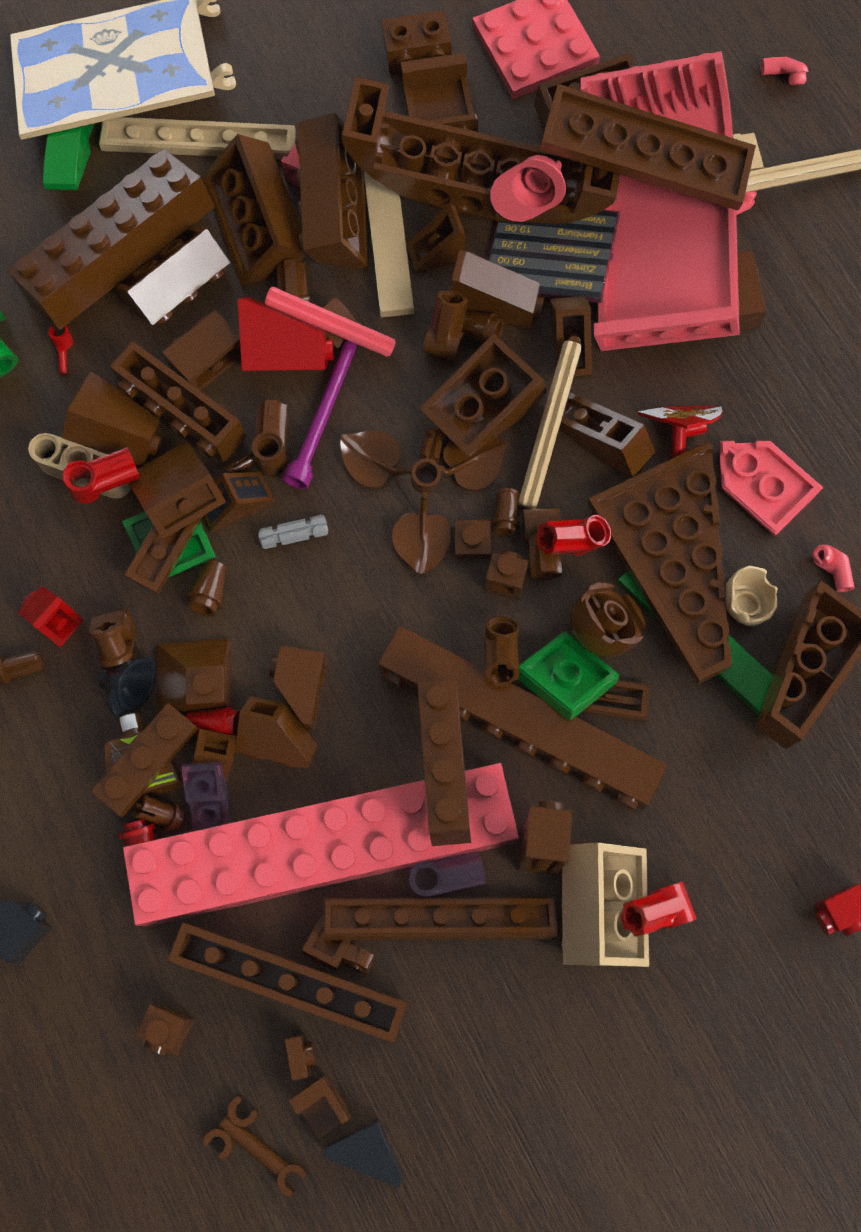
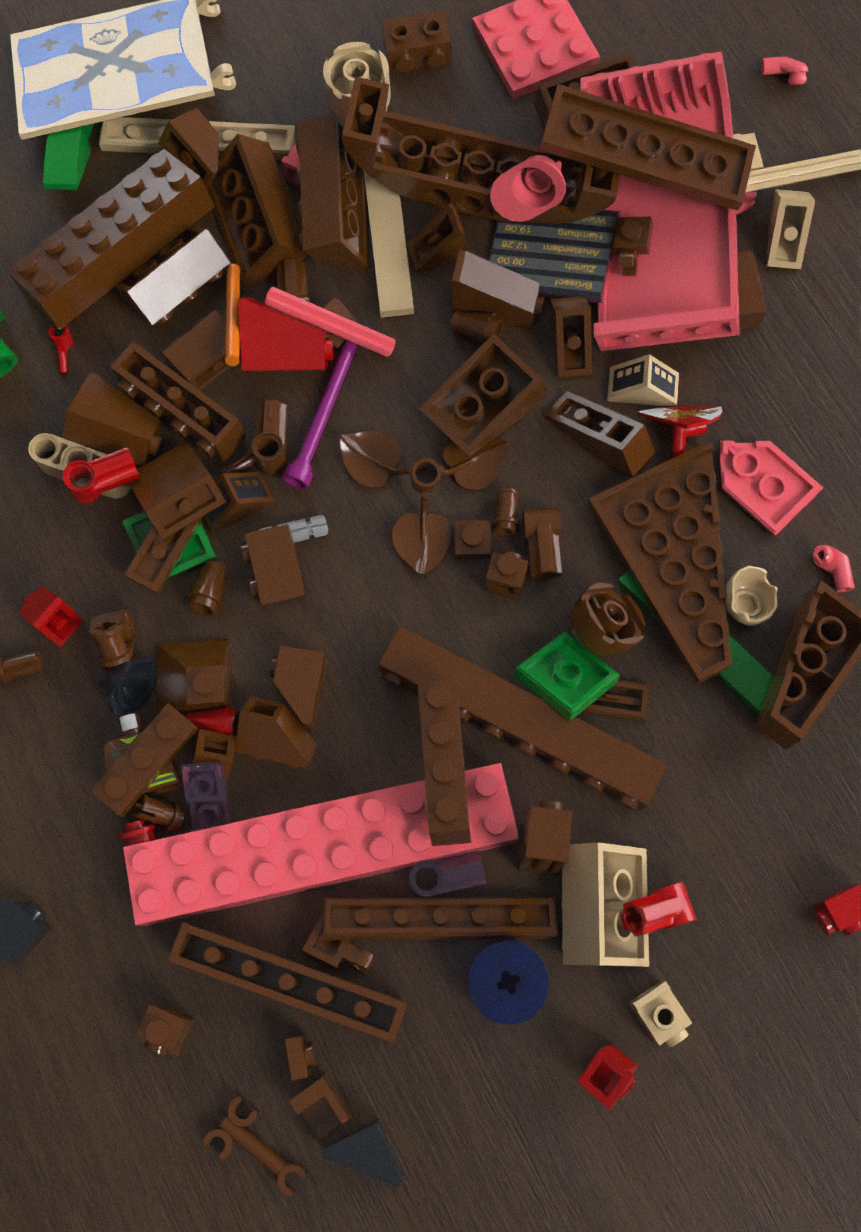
reddish brown panel [401,52,478,132] -> none
reddish brown piece [420,428,445,463] -> none
reddish brown piece [423,289,468,362] -> none
reddish brown piece [483,616,519,687] -> none
tan axle [518,341,581,509] -> none
red piece [535,515,611,556] -> none
none -> reddish brown slope [158,108,219,190]
none -> orange bar [225,264,240,366]
none -> reddish brown brick [241,524,306,605]
none -> tan brick [323,42,391,124]
none -> clear blue brick [468,941,549,1024]
none -> red brick [577,1044,638,1110]
none -> tan slope [607,354,679,407]
none -> reddish brown plate [613,216,653,276]
none -> tan brick [628,981,692,1048]
none -> tan slope [766,189,815,269]

